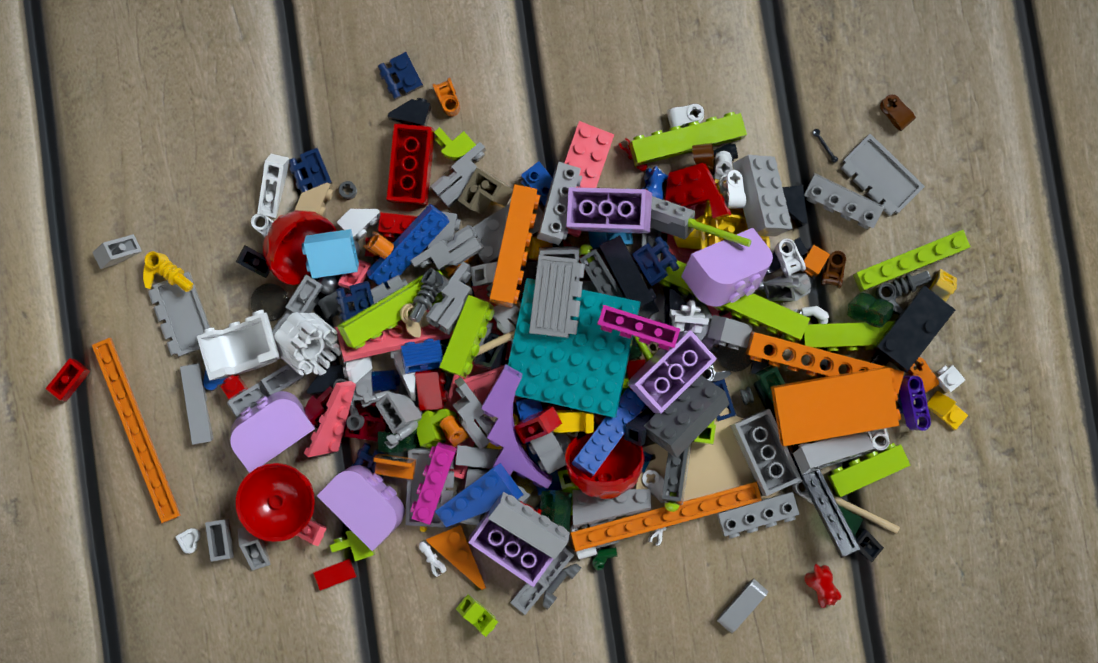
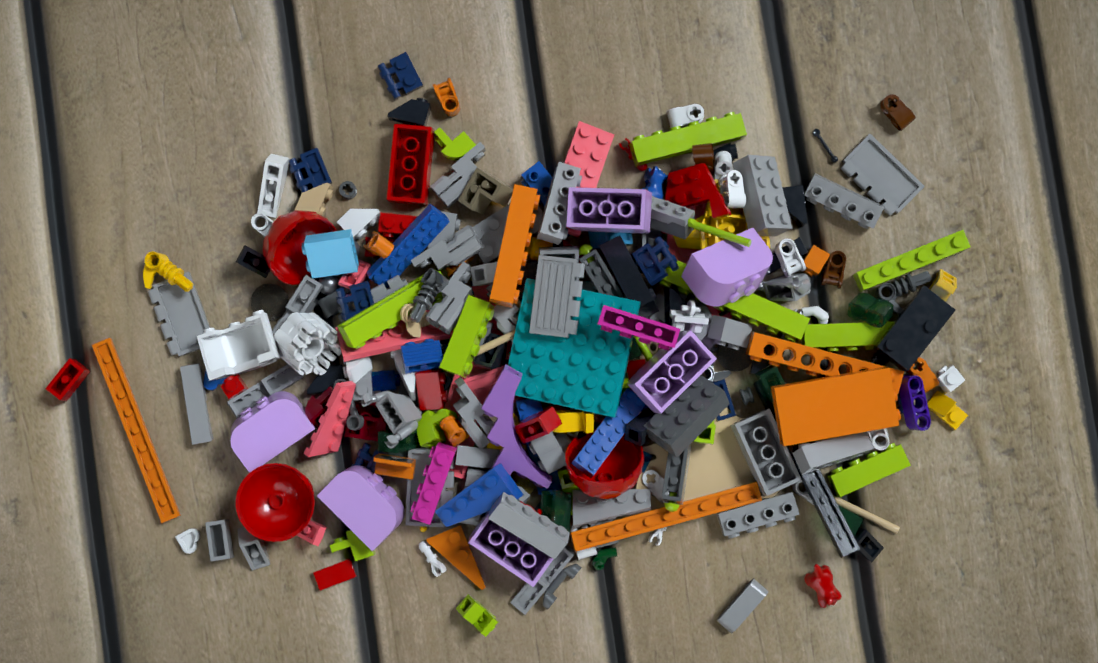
light grey slope [92,234,142,269] -> none

